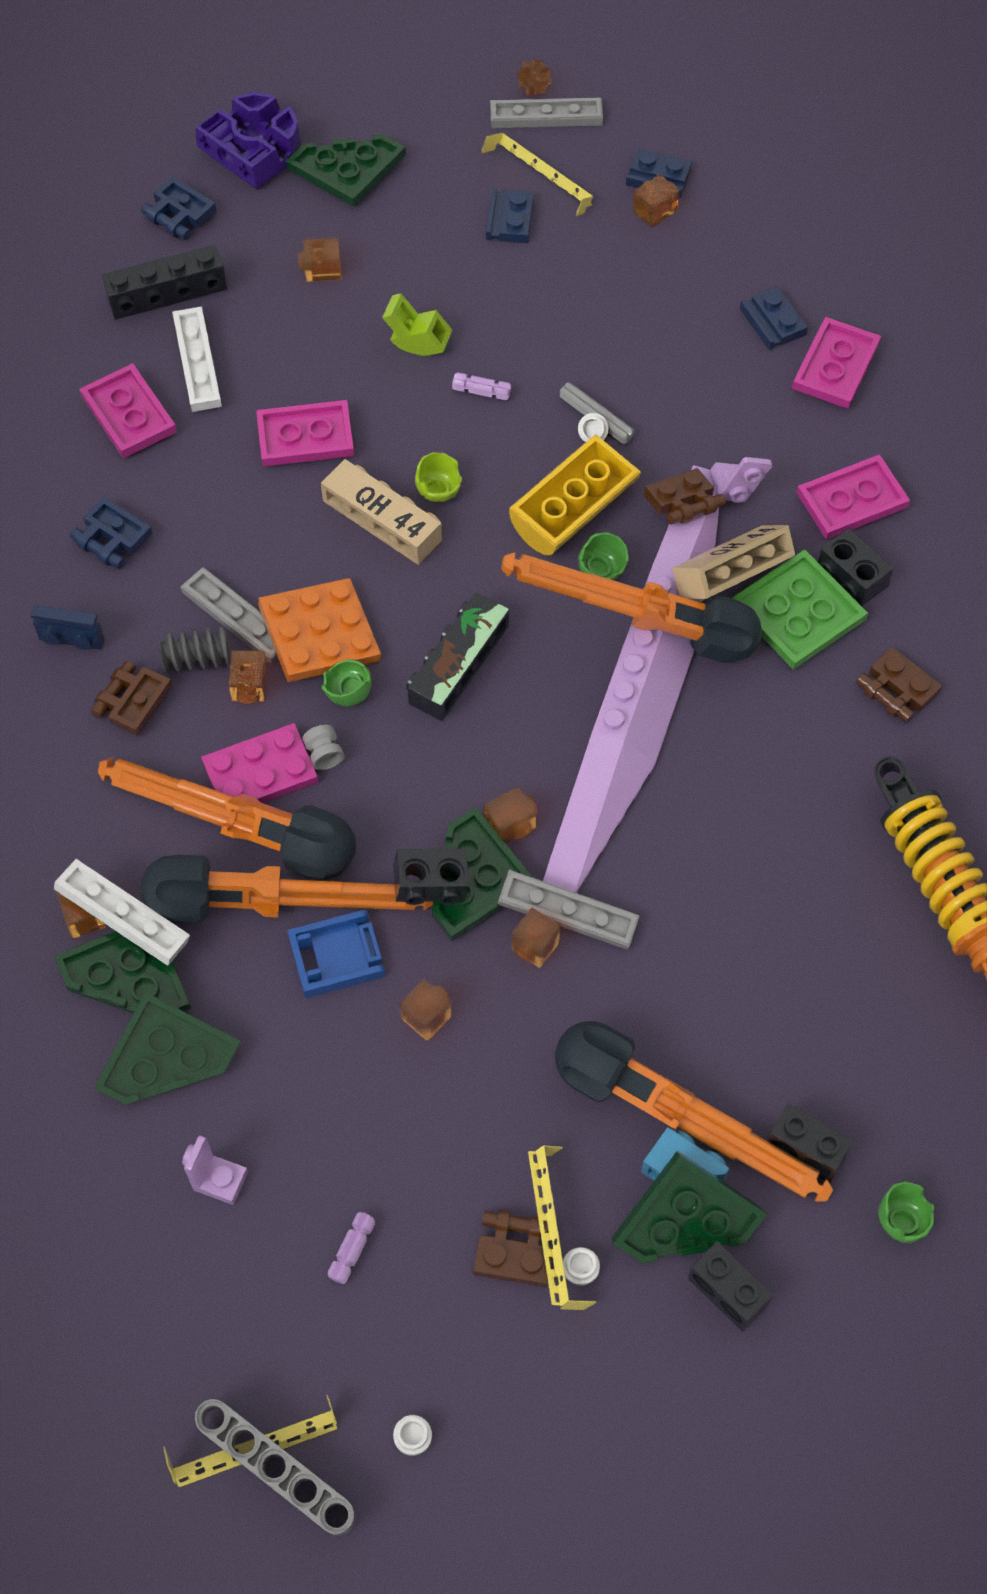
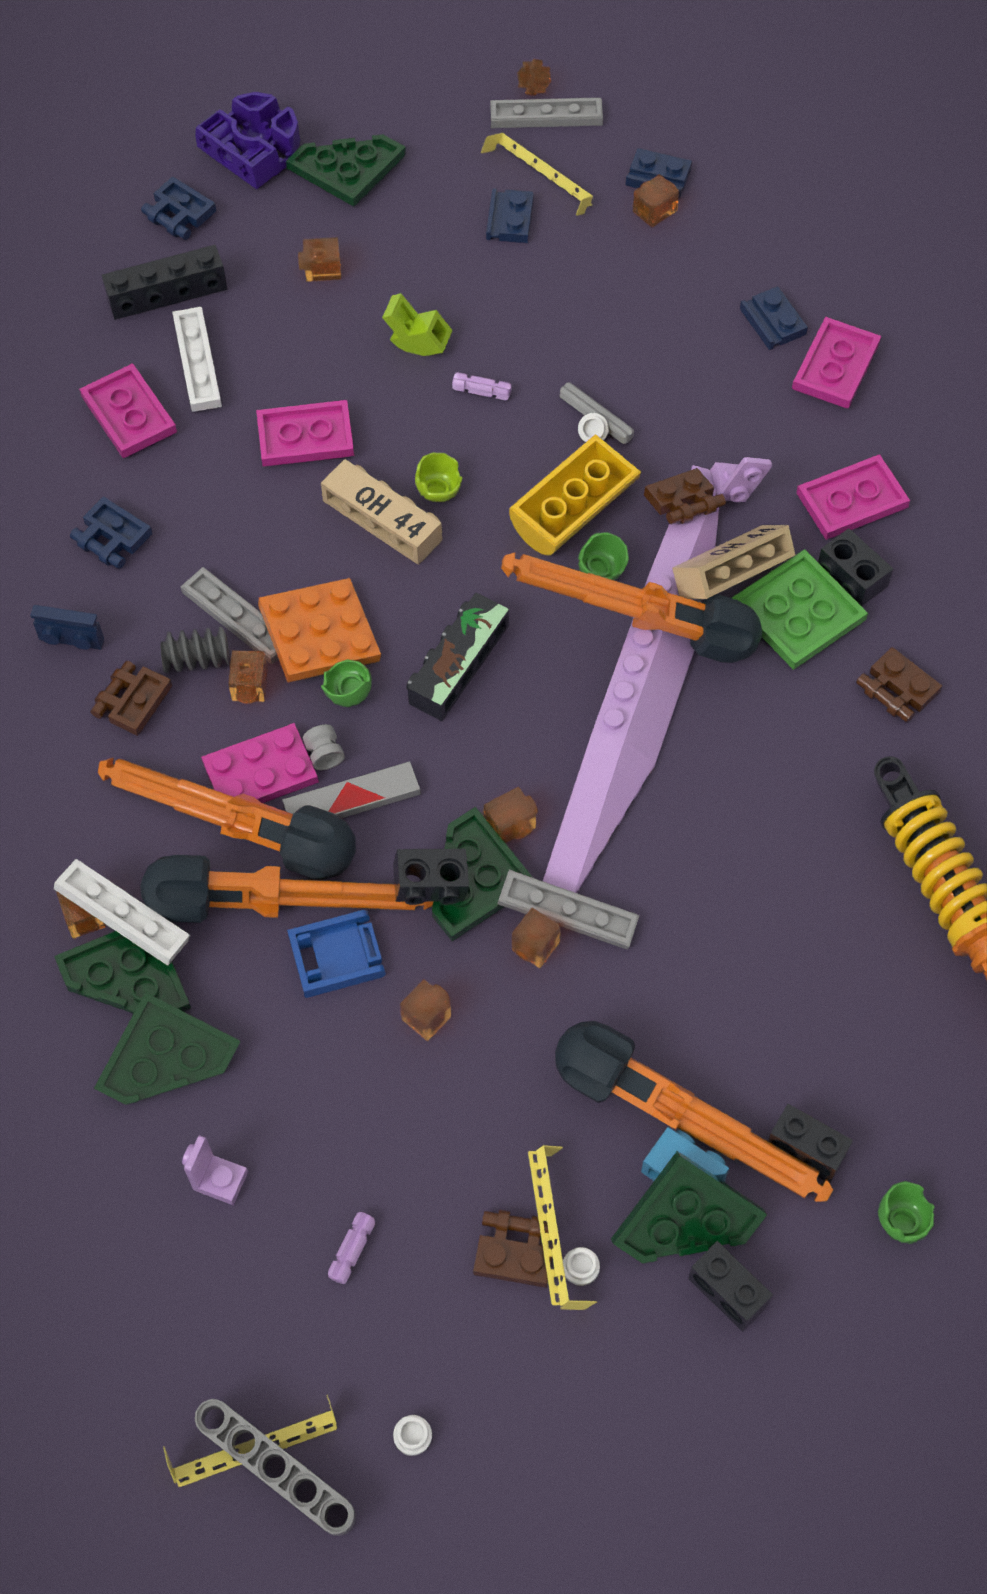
none -> light grey tile [282,761,421,818]

